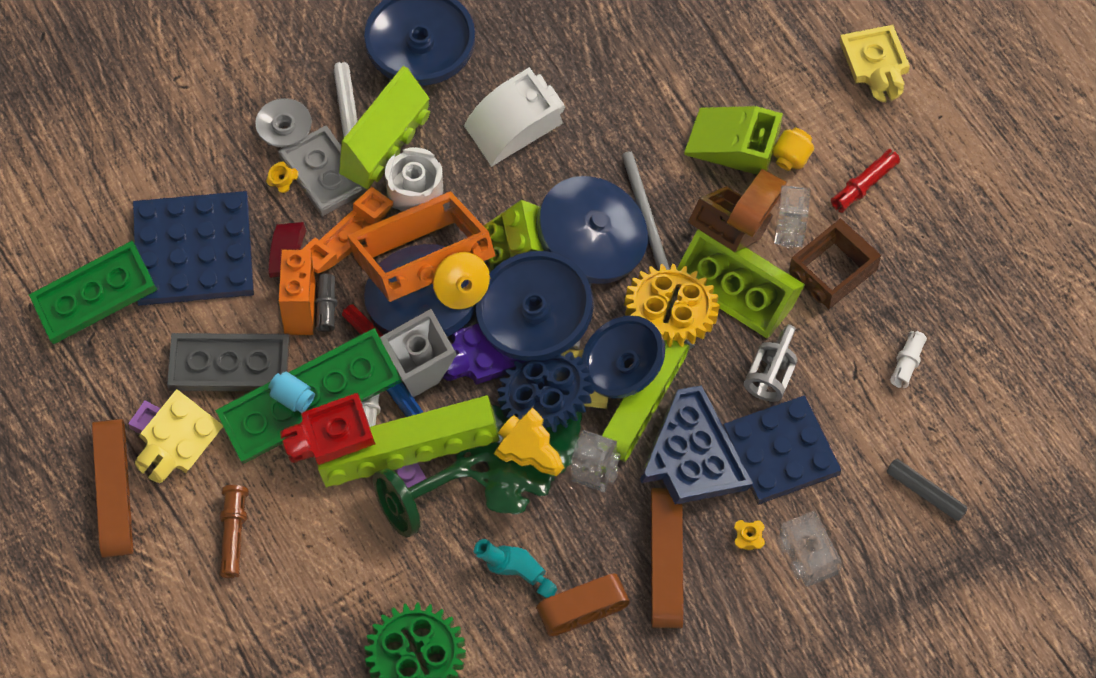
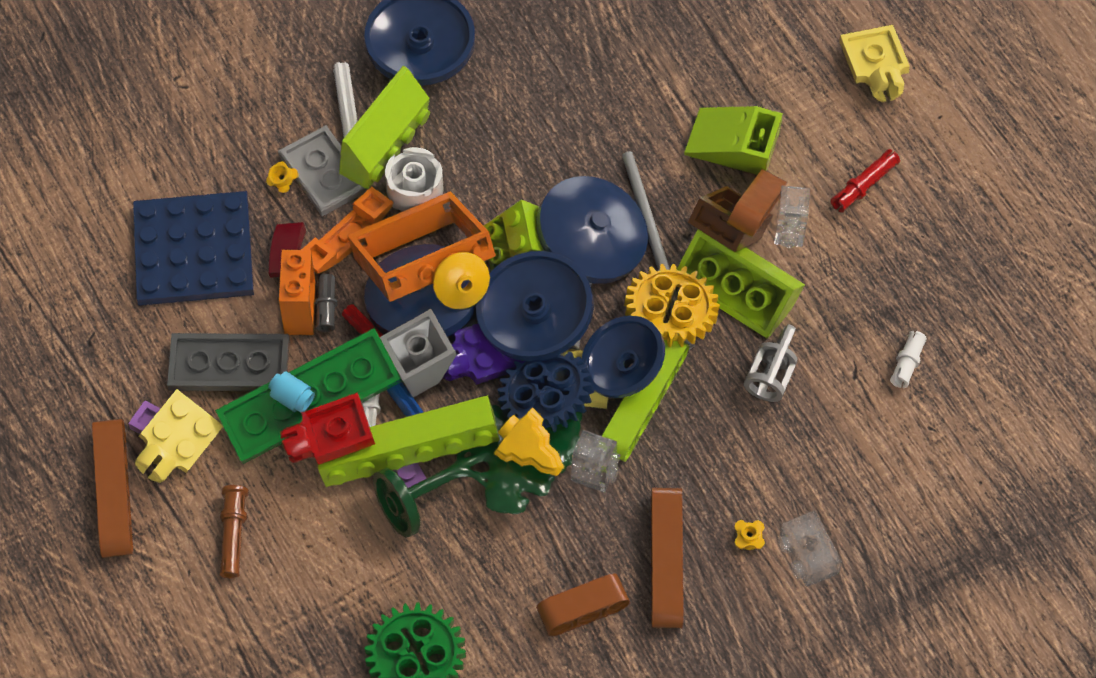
green plate [29,241,157,345] -> none
light grey dish [255,98,312,147] -> none
white piece [464,67,565,167] -> none
teal arm [474,539,557,598] -> none
dark blue wing [639,385,753,505] -> none
dark blue plate [723,395,841,505] -> none
yellow head [773,128,814,171] -> none
reddish brown window [789,218,881,309] -> none
dark grey axle [887,459,968,521] -> none

